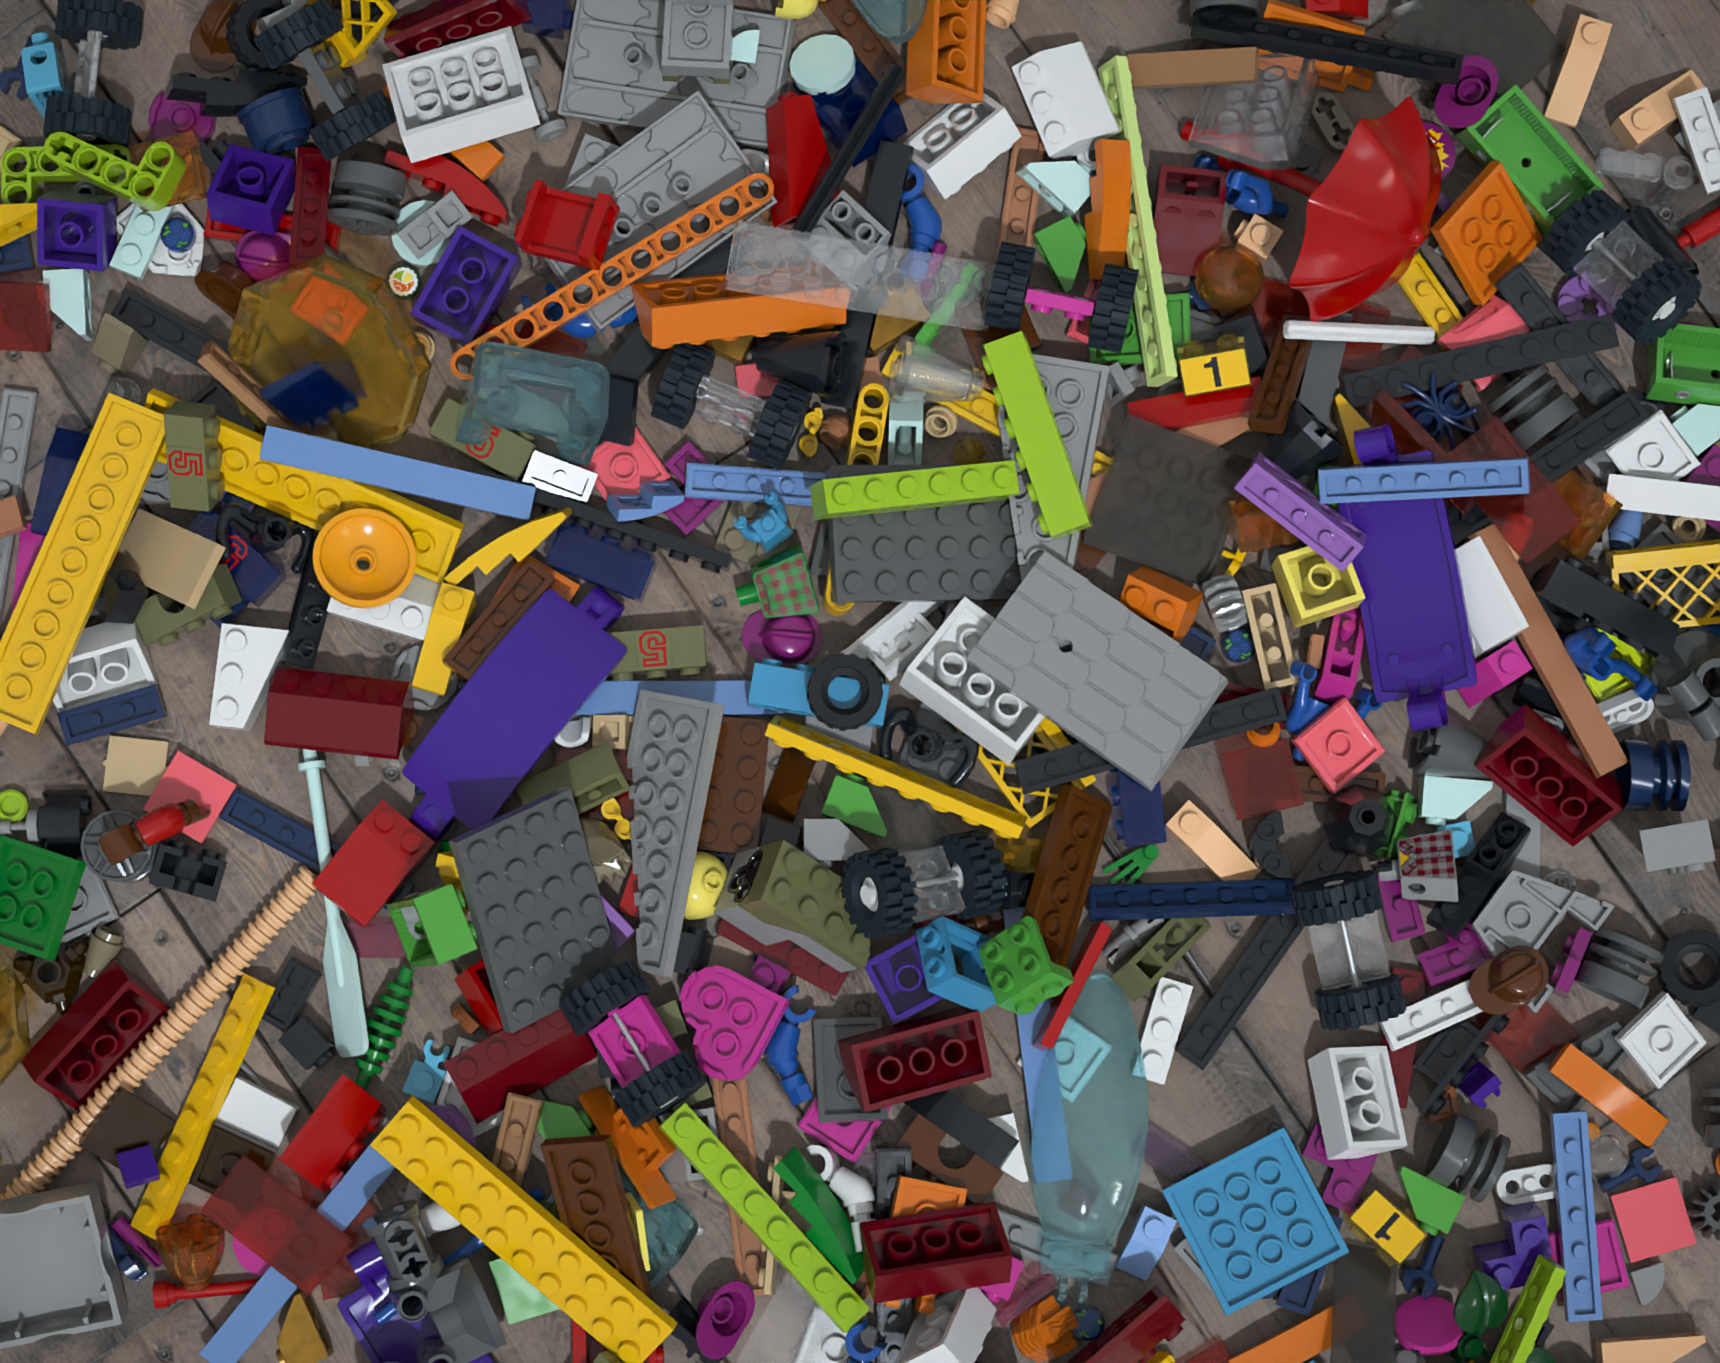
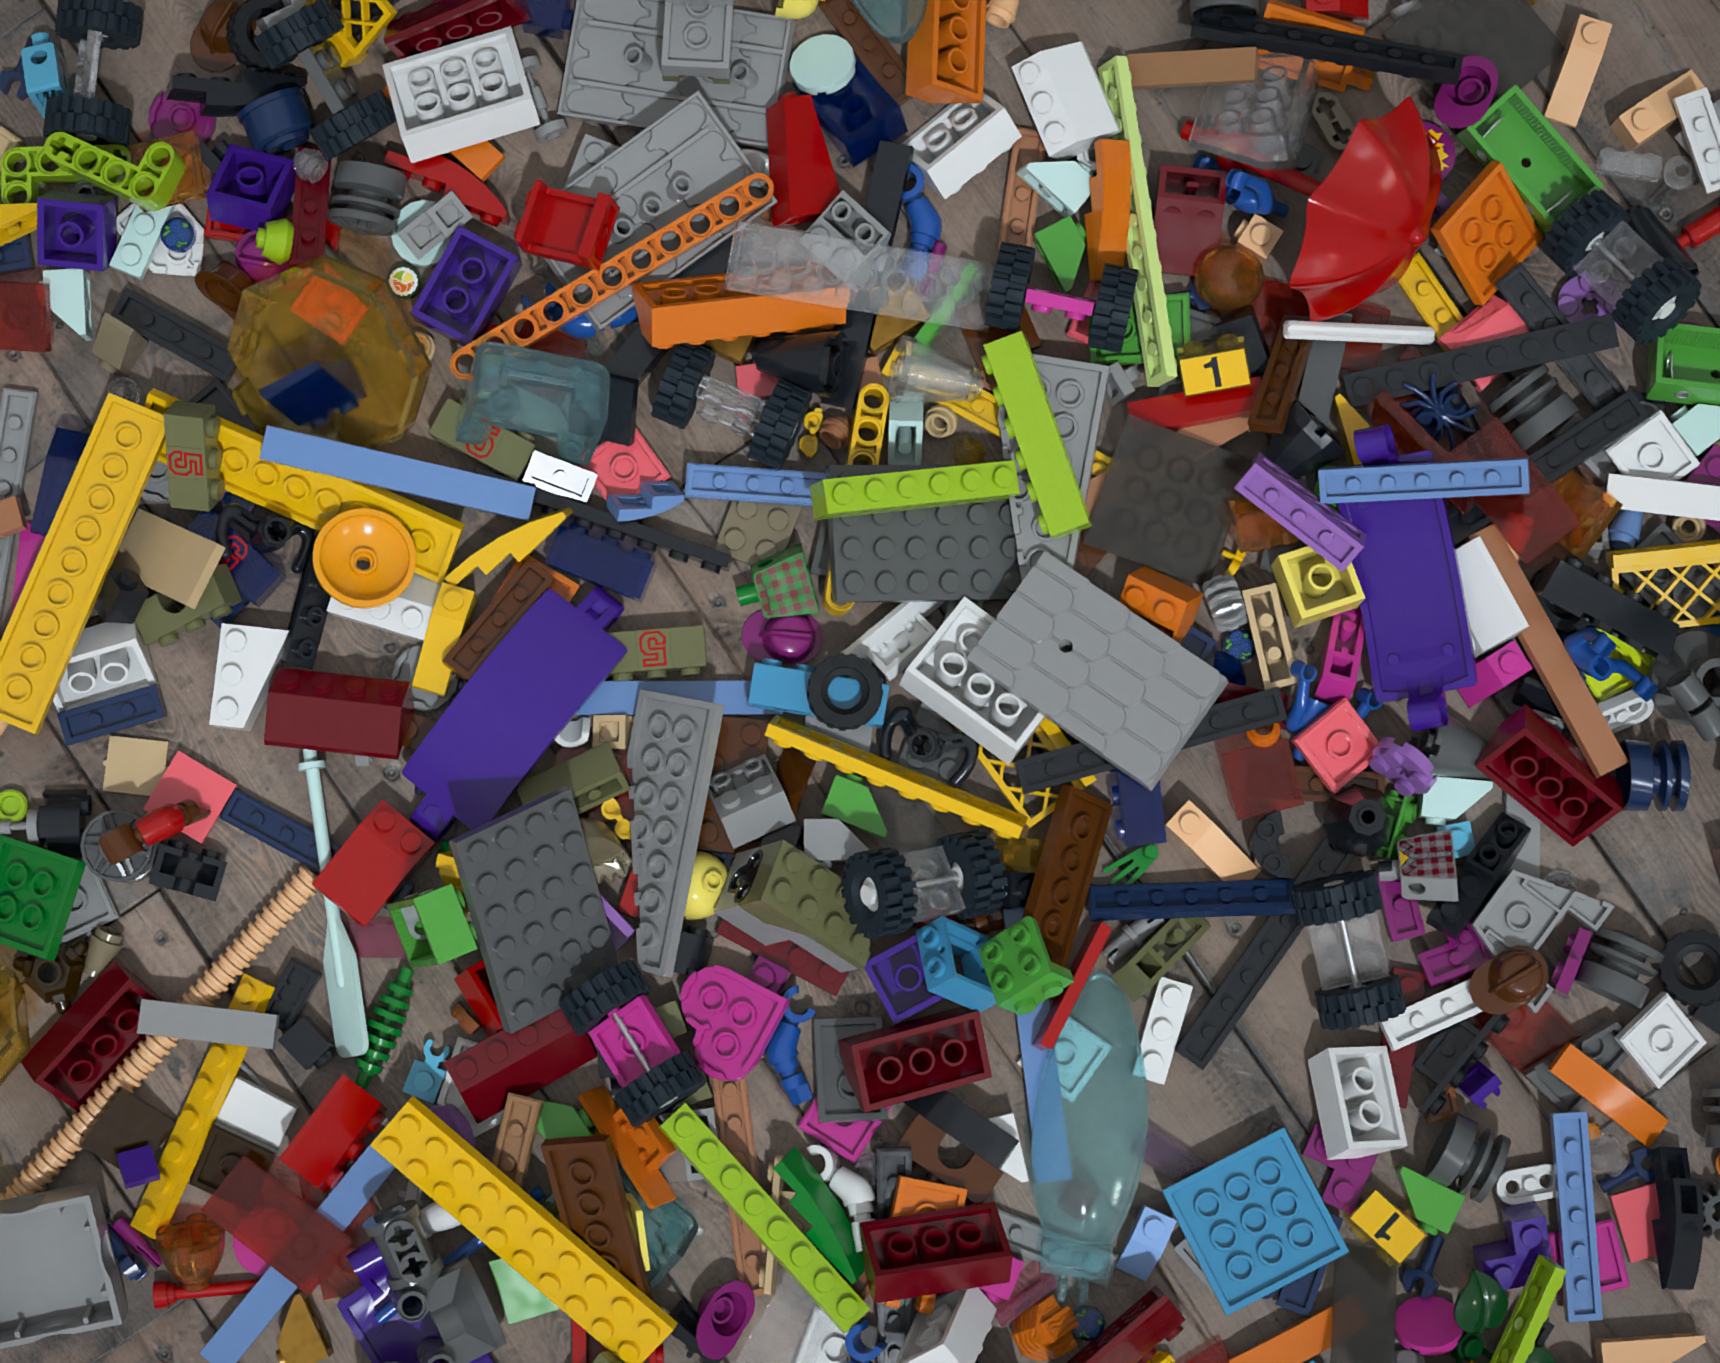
medium nougat tile [197,339,310,435] -> none
magenta plate [663,441,725,537] -> none
light aqua tile [731,30,761,64] -> none
dark azure piece [733,491,793,554] -> none
black axle [791,63,906,241] -> none
nougat tile [1304,634,1325,671] -> none
light grey tile [1628,1261,1665,1306] -> none
light grey wedge [1639,819,1716,875] -> none
none -> light grey tile [137,999,280,1049]
none -> lime cone [255,219,294,265]
none -> clear plate [293,148,328,183]
none -> light grey slope [708,754,796,849]
none -> clear blue tile [1213,651,1246,685]
none -> medium lavender plate [1369,737,1438,797]
none -> black slope [1651,1147,1704,1290]

